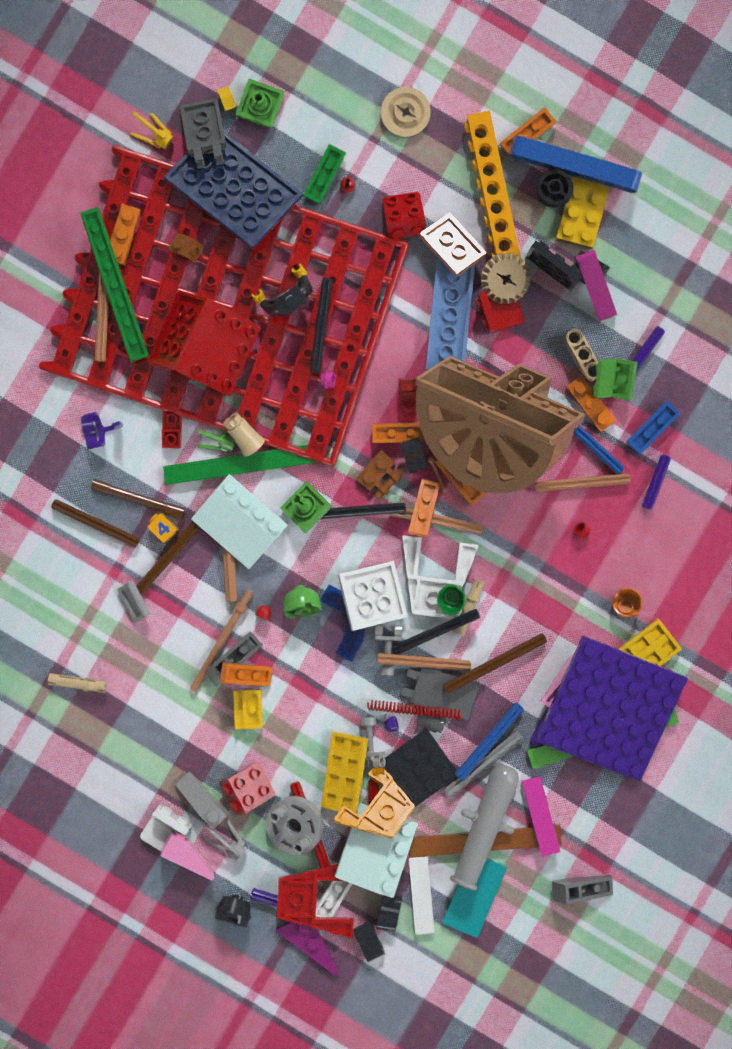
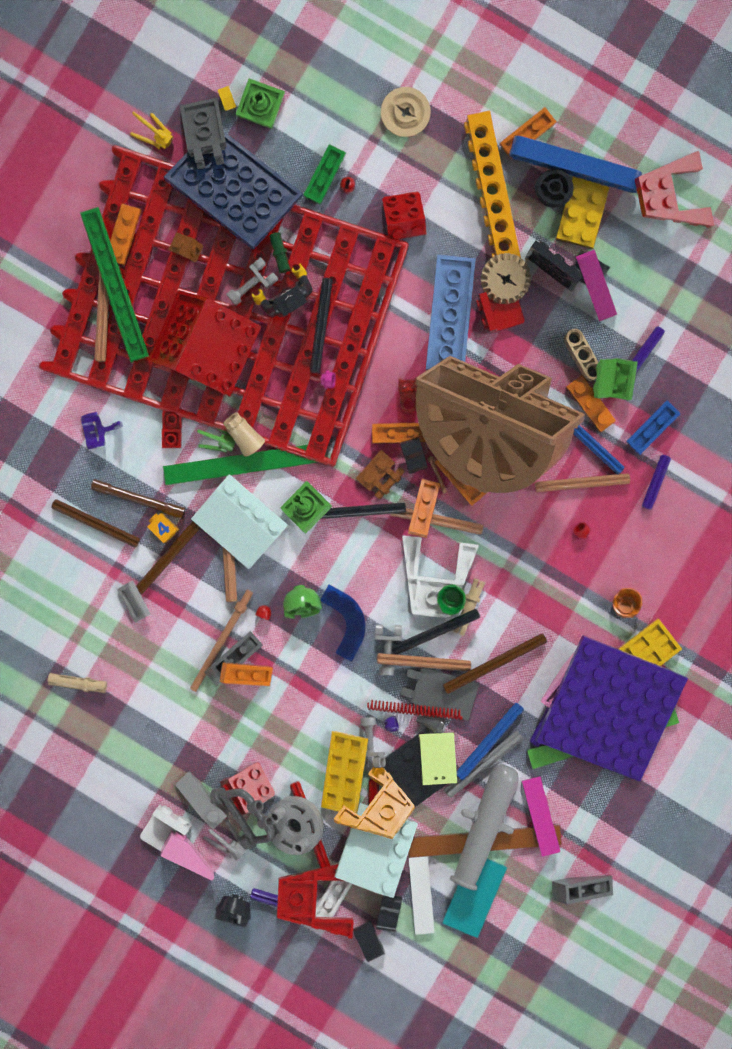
yellow plate [233,689,263,729] -> none
magenta wing [276,922,339,975] -> none
white plate [338,561,407,631] -> none
plate [420,213,487,277] -> none
none -> dark grey bar [210,788,275,849]
none -> light grey bar [226,258,278,306]
none -> dark green pin [269,232,291,274]
none -> yellowish green container [419,732,457,785]
none -> wing [635,151,715,228]

